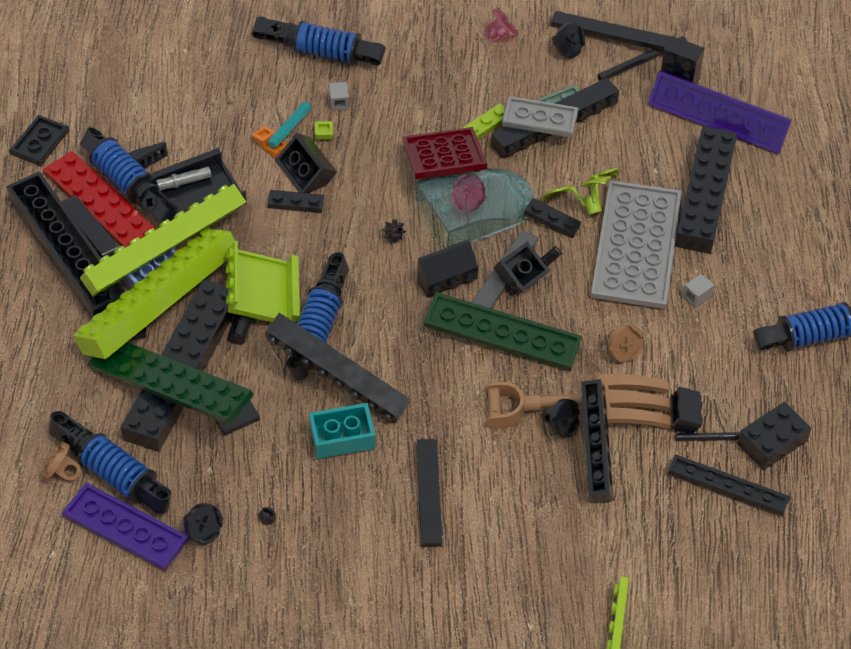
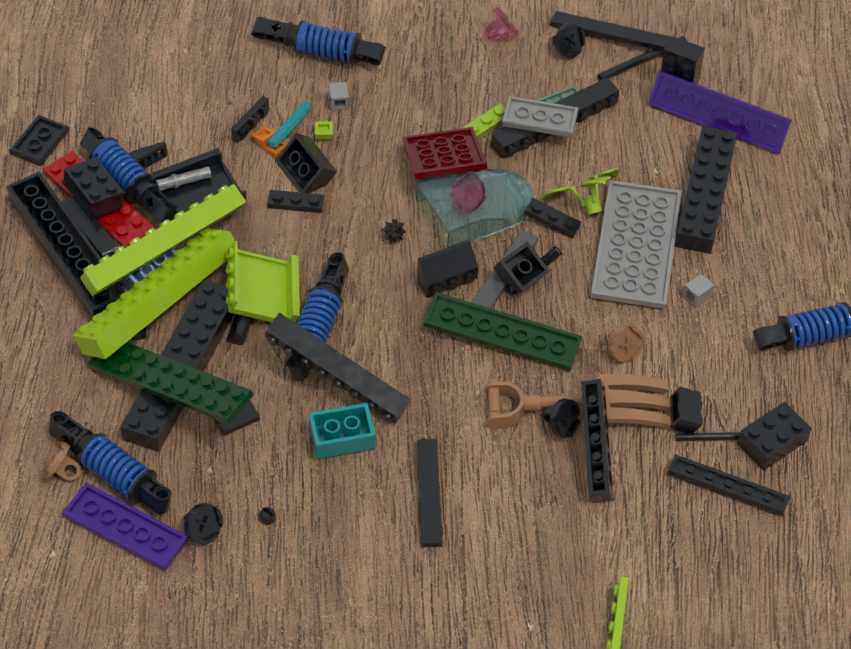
none -> black brick [63,157,124,219]
none -> black plate [231,96,270,143]

